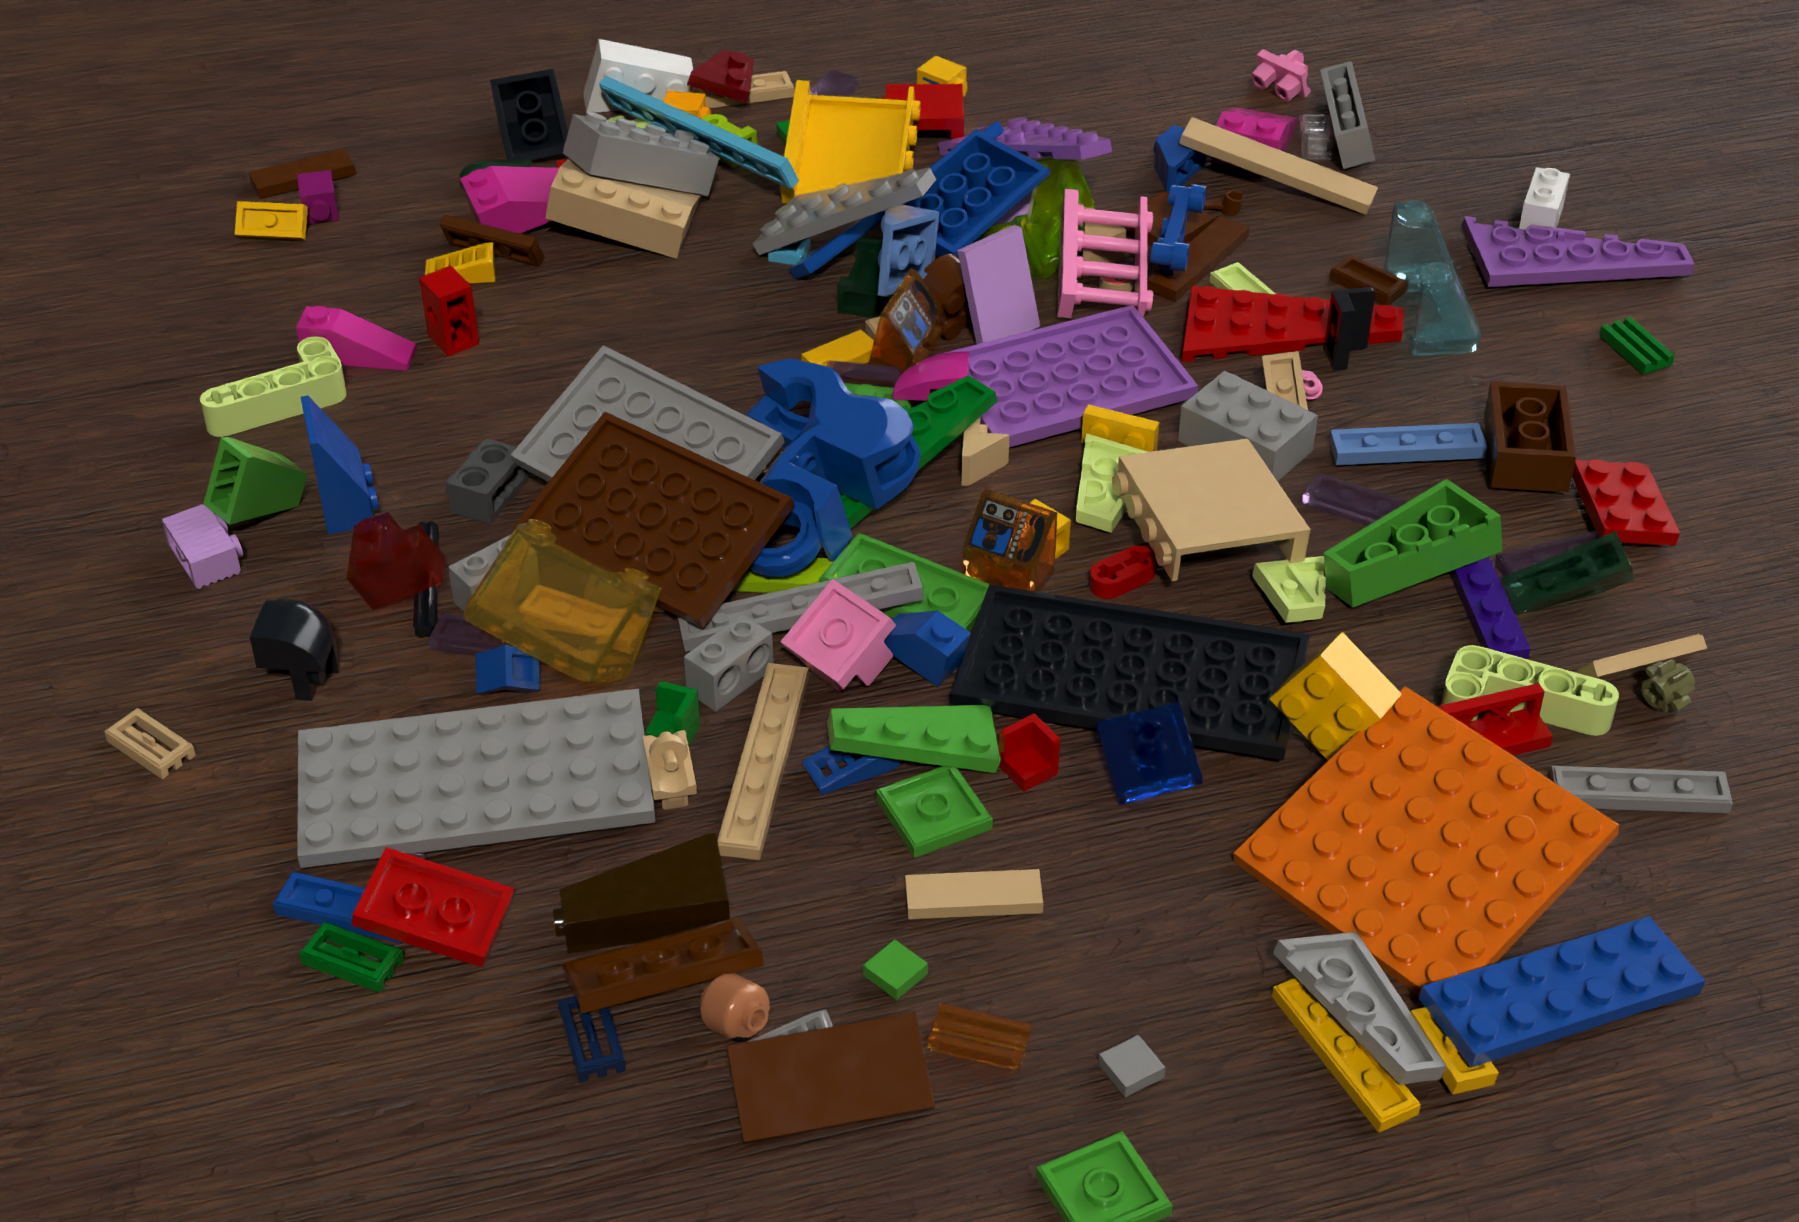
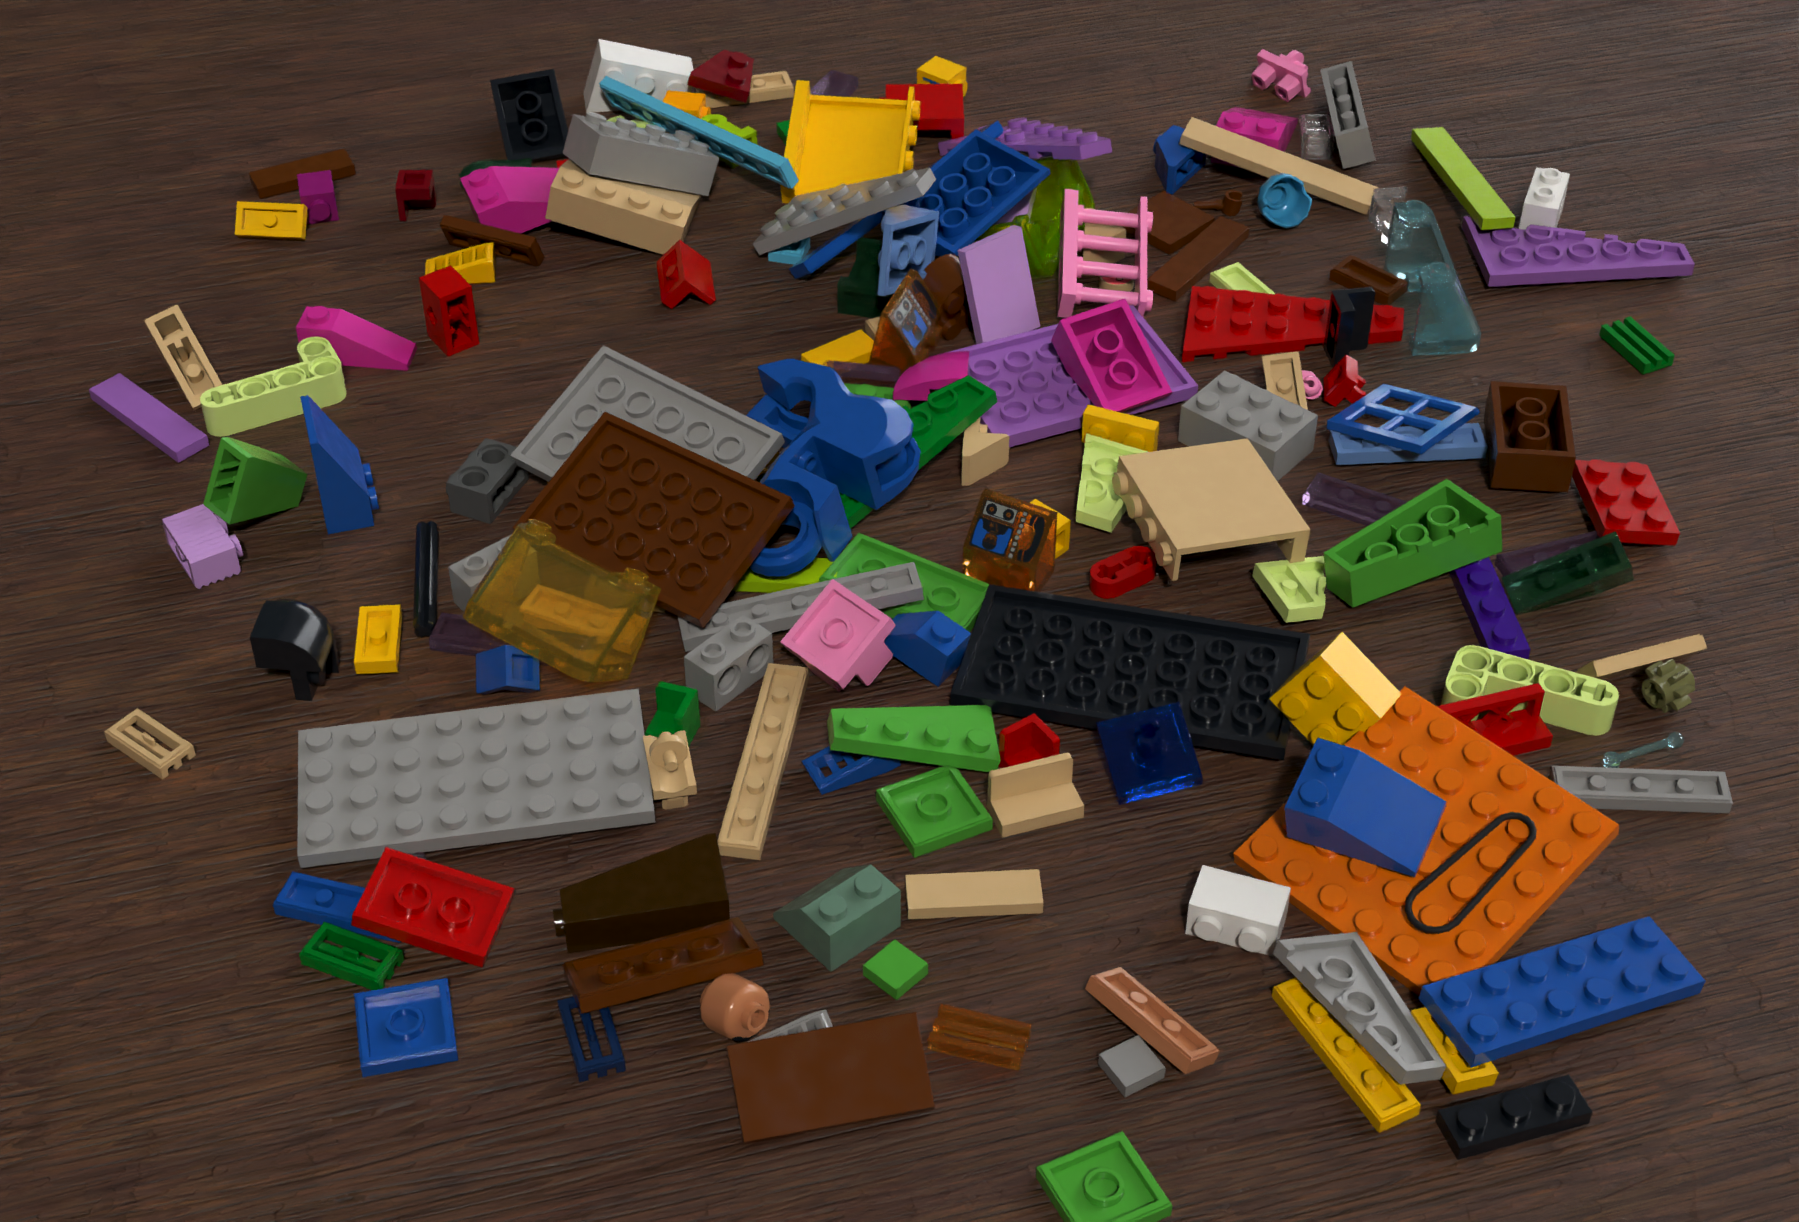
clear red brick [347,512,445,610] -> none
blue plate [1150,184,1206,275] -> none
none -> medium lavender tile [89,373,209,463]
none -> tan slope [144,304,222,411]
none -> yellow plate [354,604,402,674]
none -> blue tile [354,978,458,1077]
none -> dark red panel [395,170,437,221]
none -> red panel [657,240,716,309]
none -> sand green slope [773,864,901,972]
none -> tan panel [987,752,1084,838]
none -> dark pink slope [1051,298,1172,412]
none -> nougat tile [1085,967,1220,1074]
none -> white brick [1185,865,1291,957]
none -> dark azure hair [1257,173,1312,229]
none -> blue slope [1284,738,1446,877]
none -> red tile [1324,354,1366,407]
none -> blue window [1327,384,1480,454]
none -> clear leg [1368,186,1415,248]
none -> black piece [1405,812,1537,934]
none -> lime tile [1411,127,1515,230]
none -> black plate [1436,1075,1592,1160]
none -> clear light blue hinge [1603,732,1684,768]

